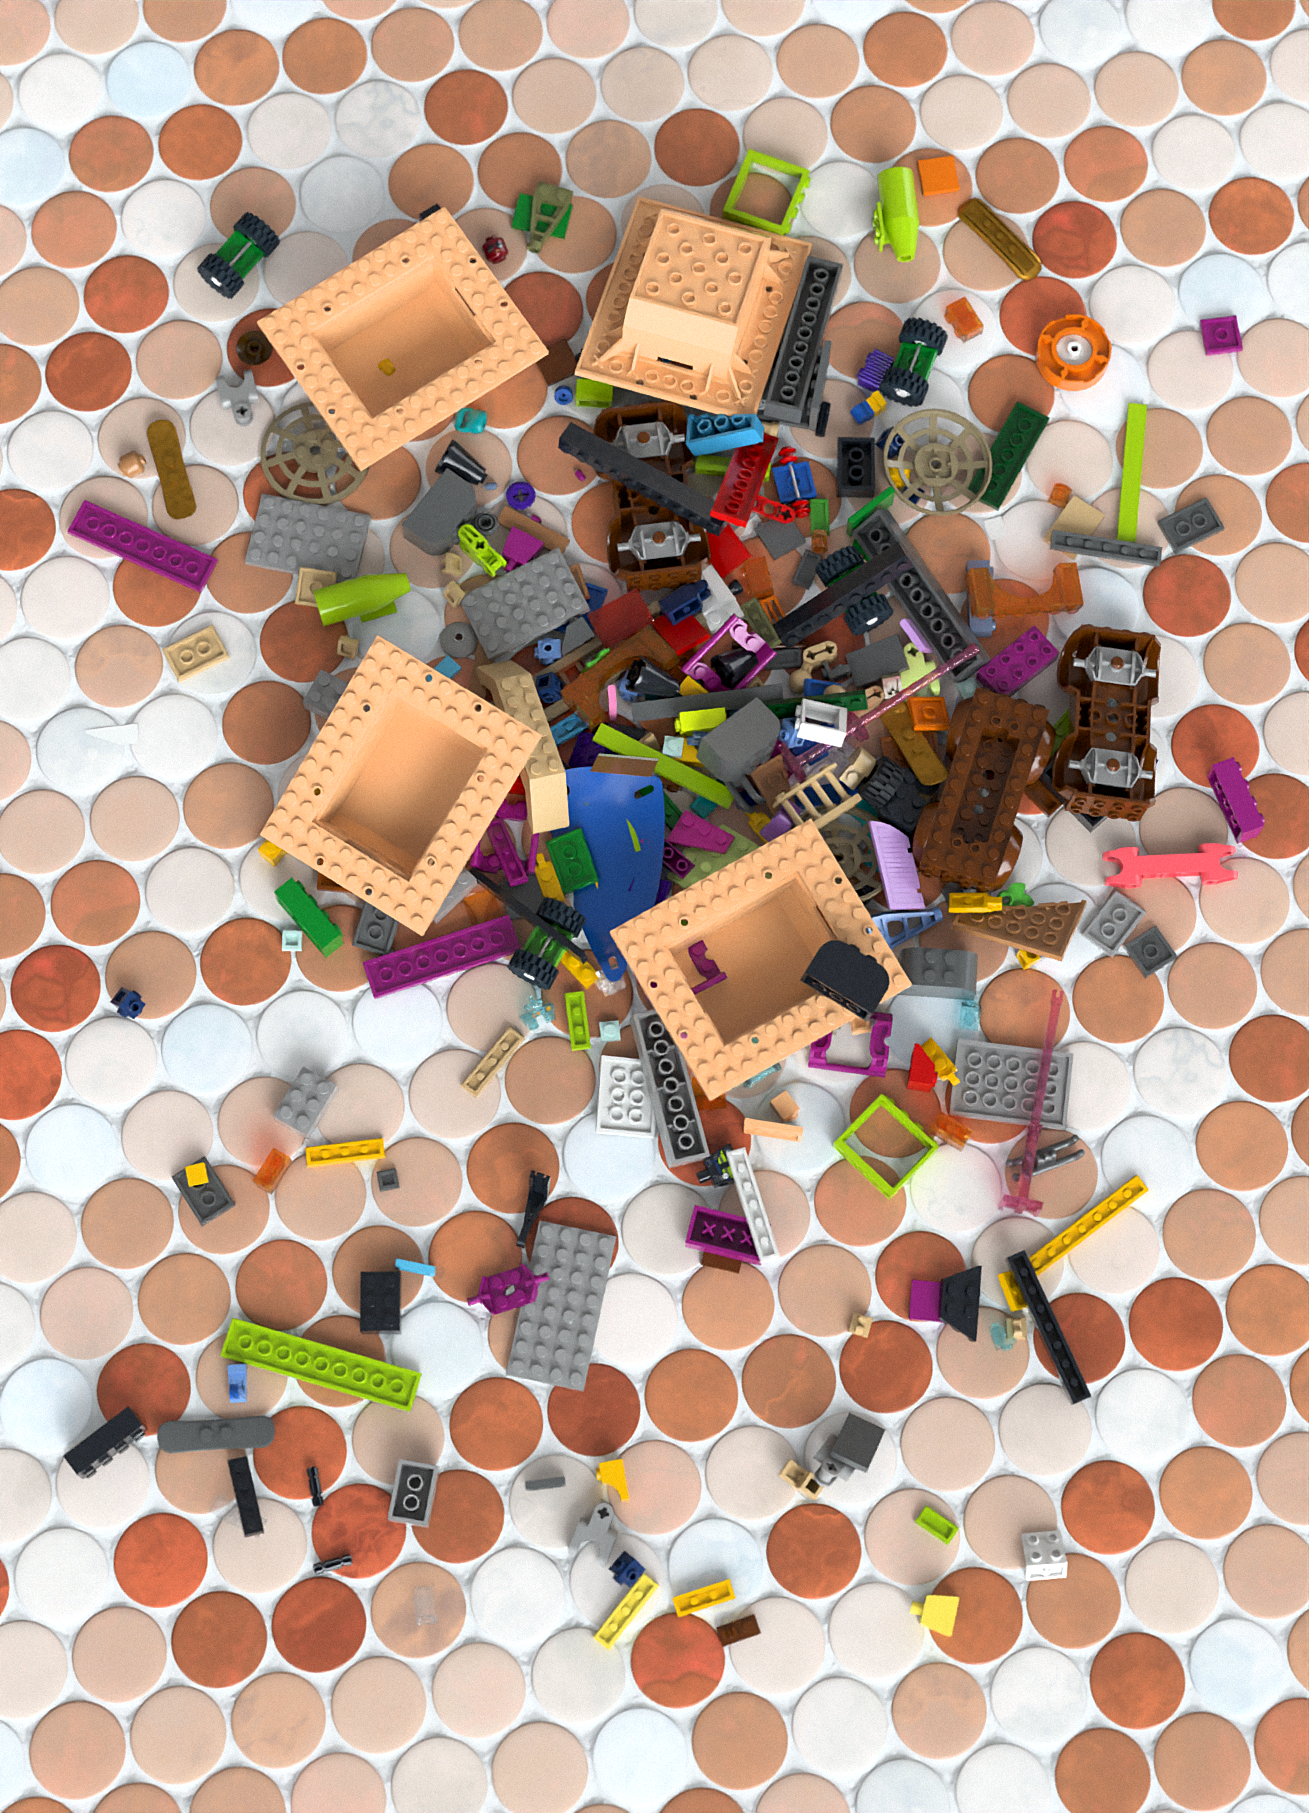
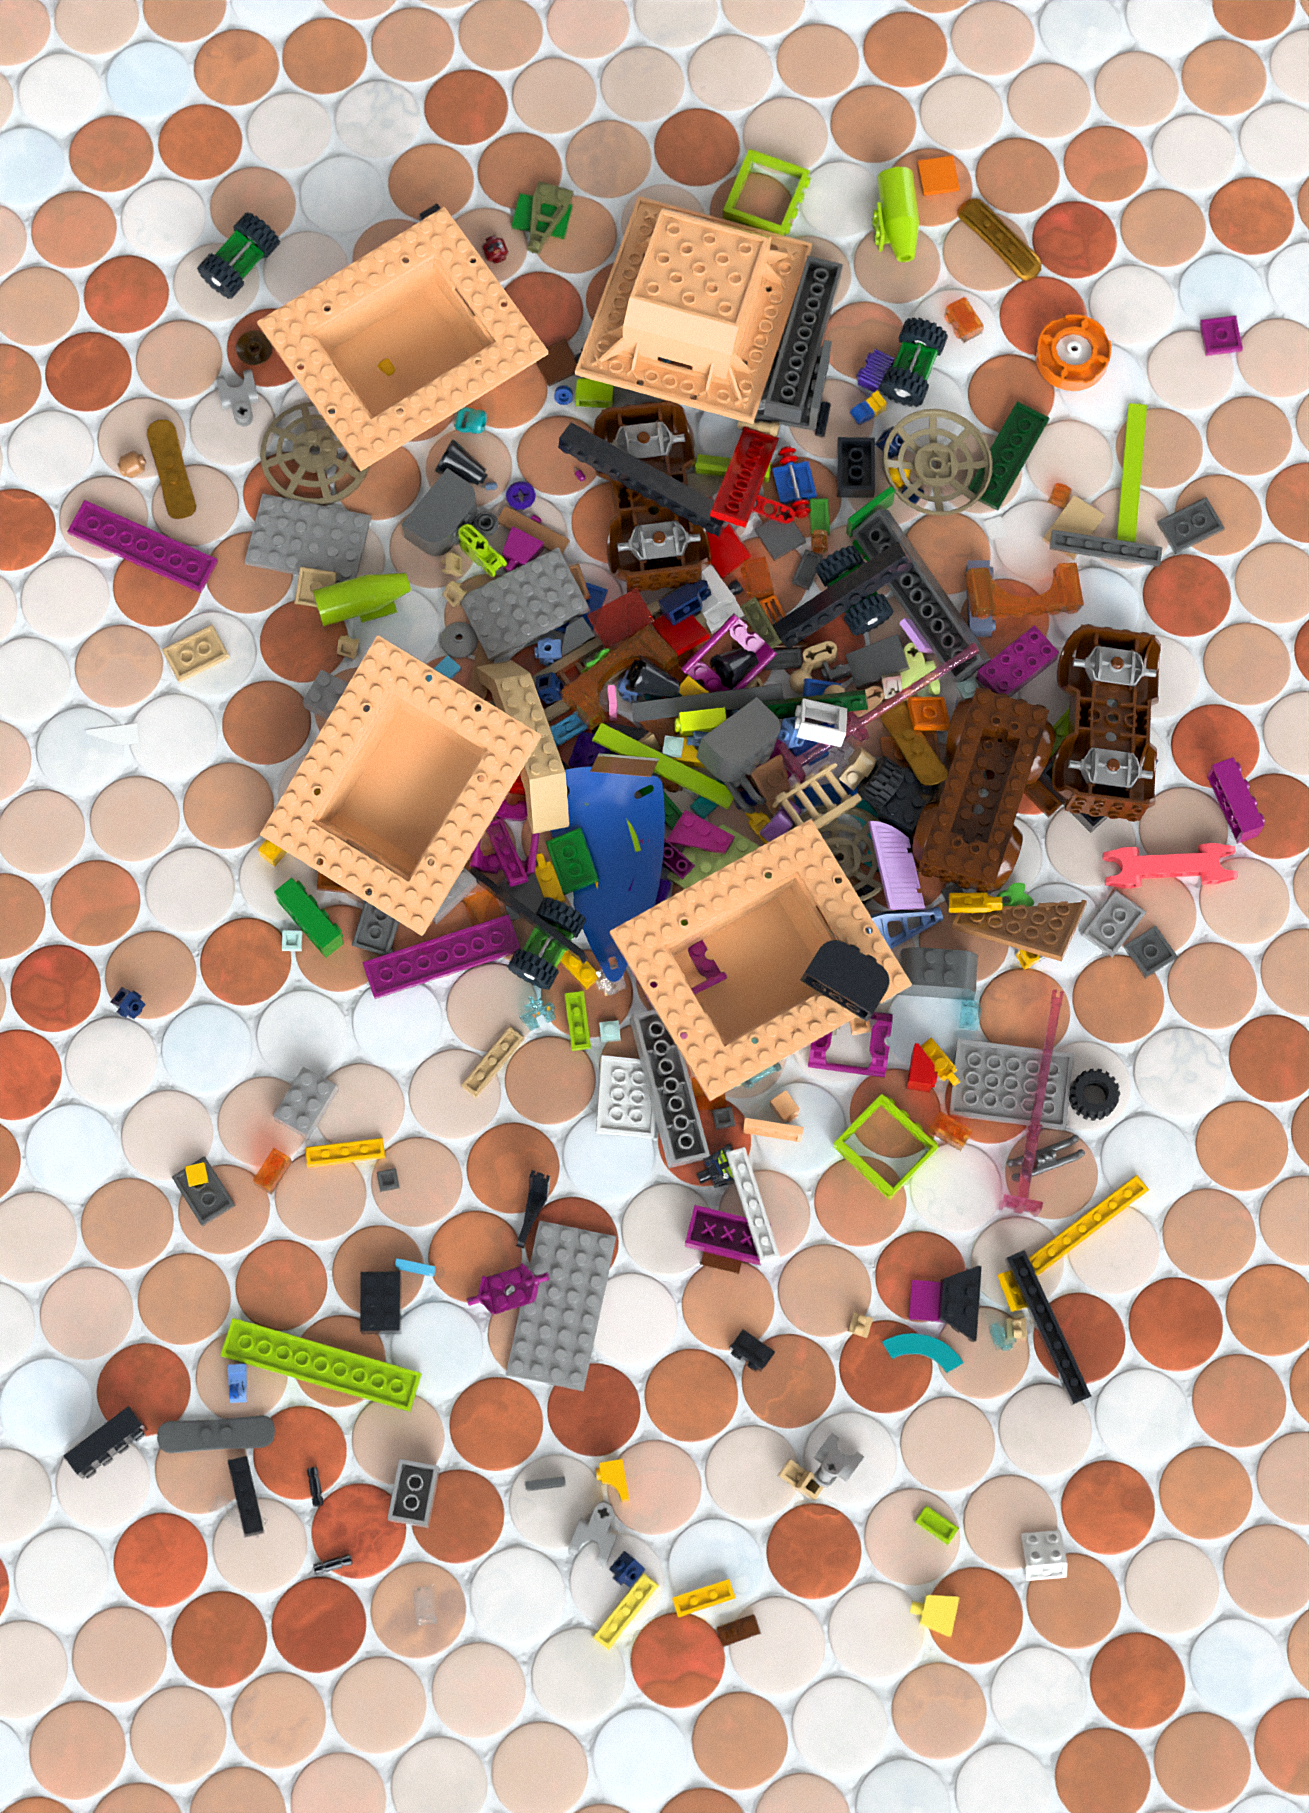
dark azure wedge [686,414,764,457] -> none
dark grey tile [830,1413,885,1473] -> none
none -> dark grey tile [712,1106,735,1130]
none -> black bracket [729,1329,775,1372]
none -> teal tile [882,1333,964,1374]
none -> black tyre [1069,1068,1120,1121]

